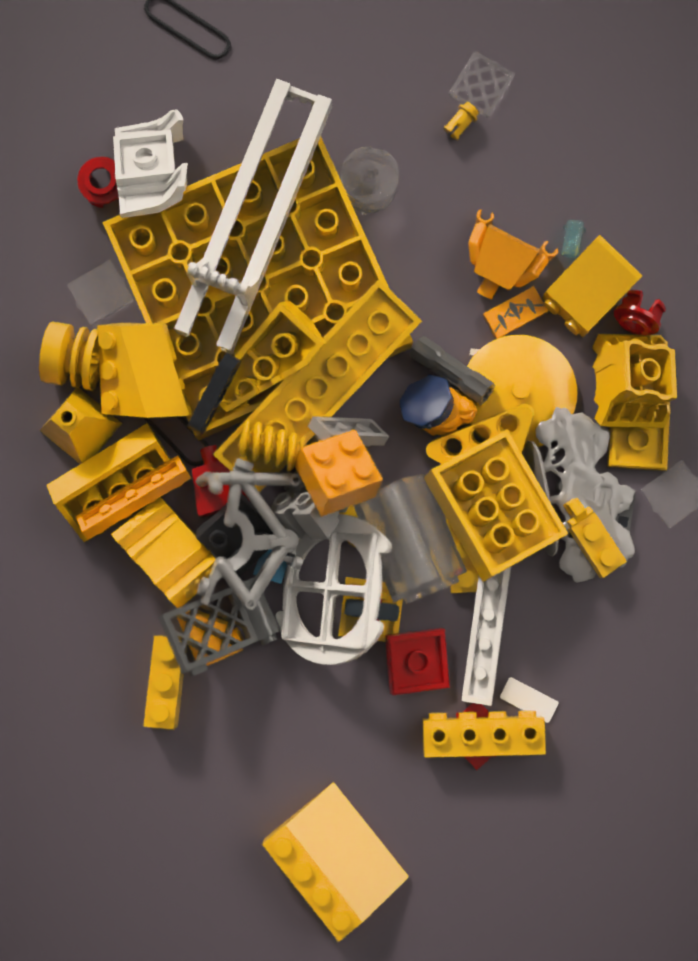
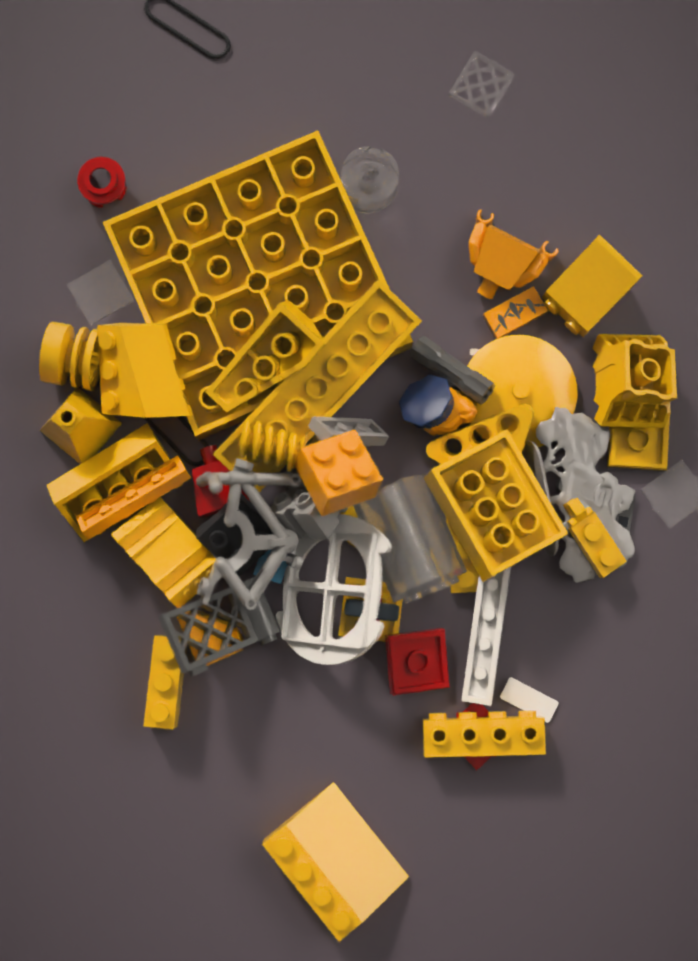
white piece [113,110,188,218] -> none
white piece [174,79,332,354] -> none
black beam [187,353,241,436] -> none
yellow pin [443,102,479,140] -> none
clear light blue pin [561,220,586,258] -> none
red piece [614,290,666,336] -> none

